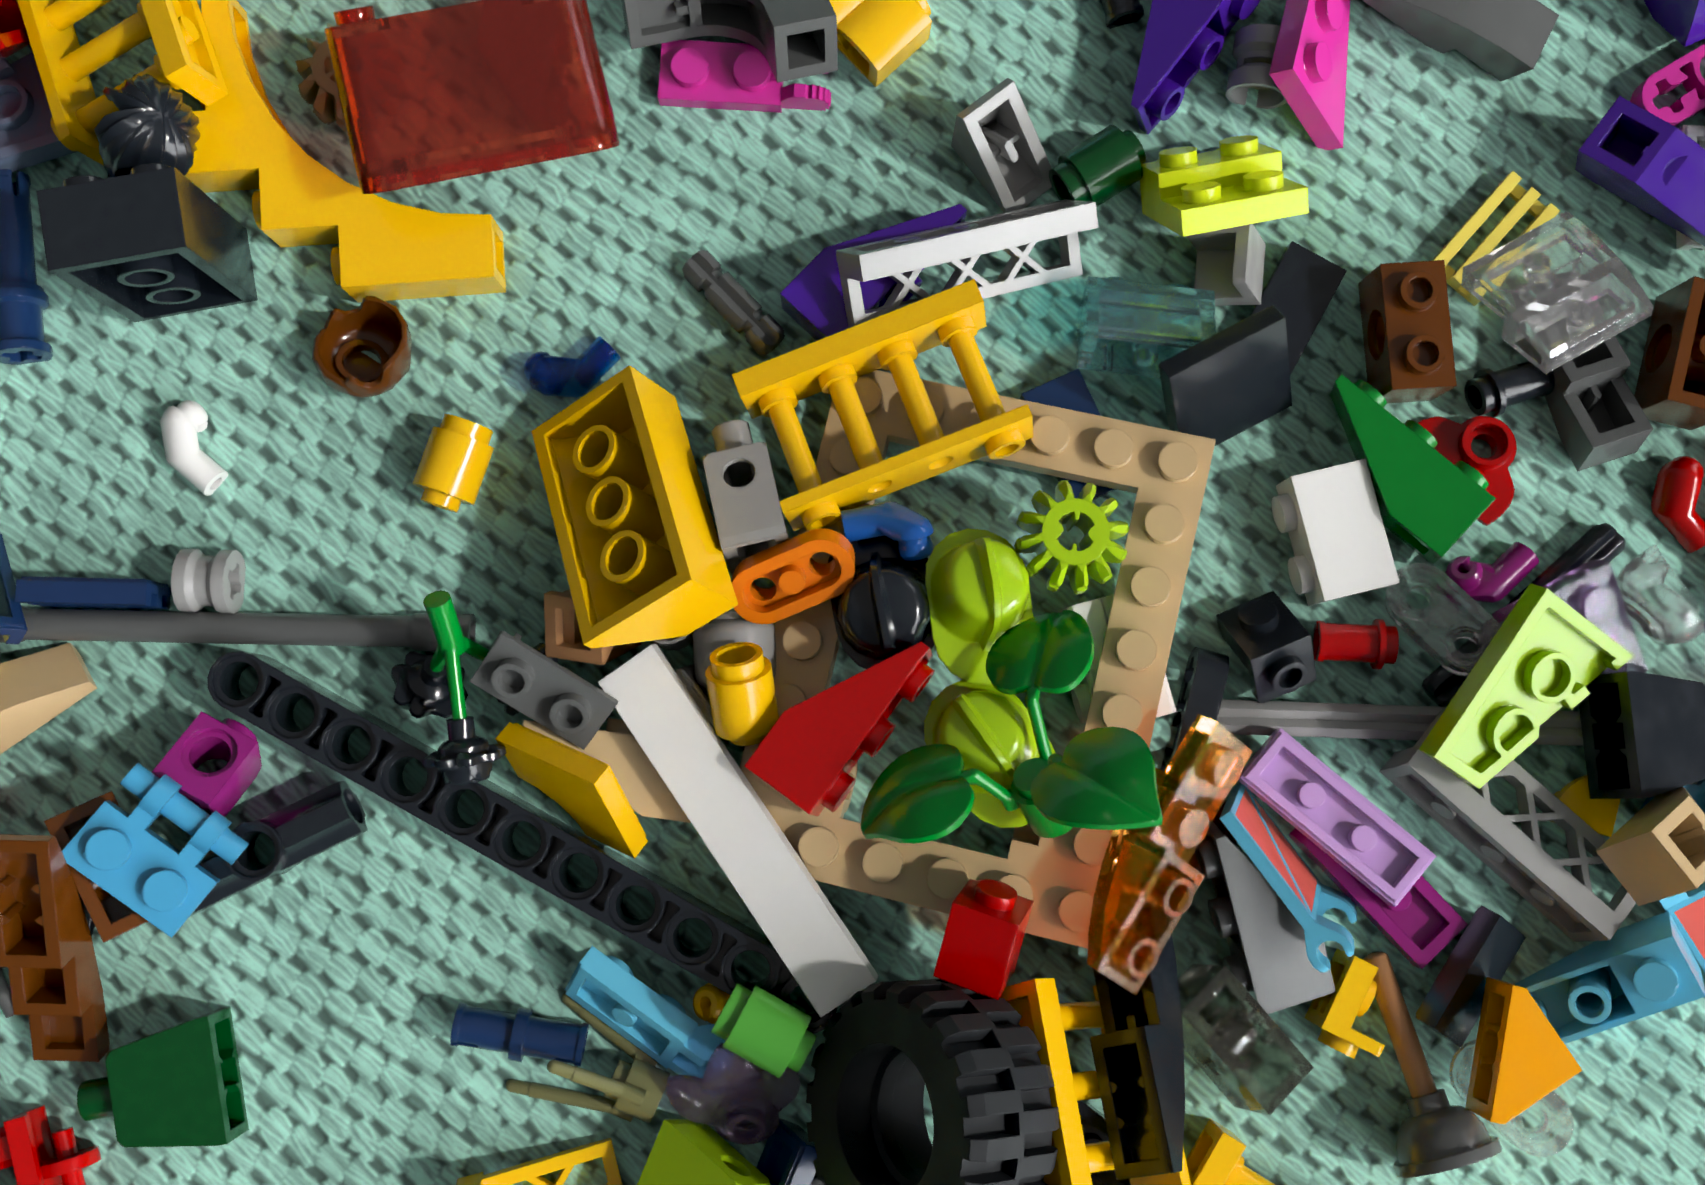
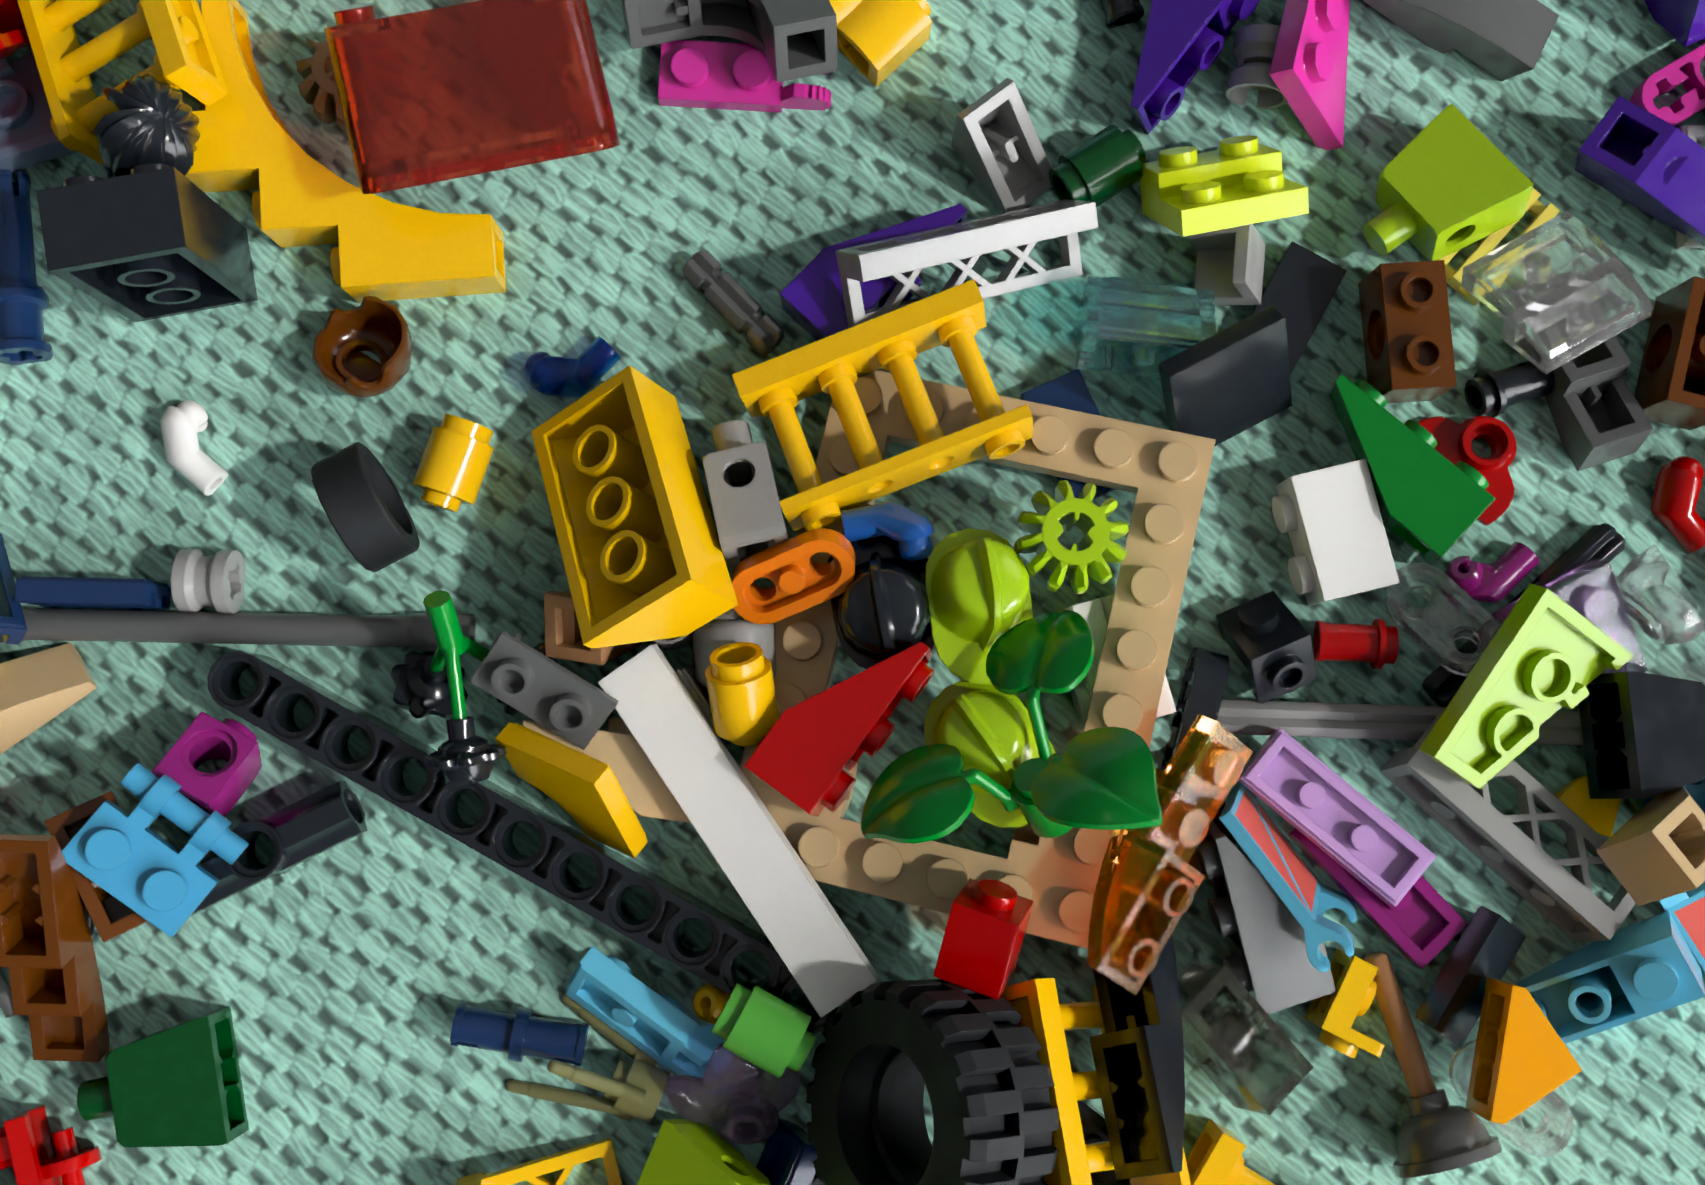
none -> black tyre [311,442,420,572]
none -> lime torso [1362,104,1534,261]

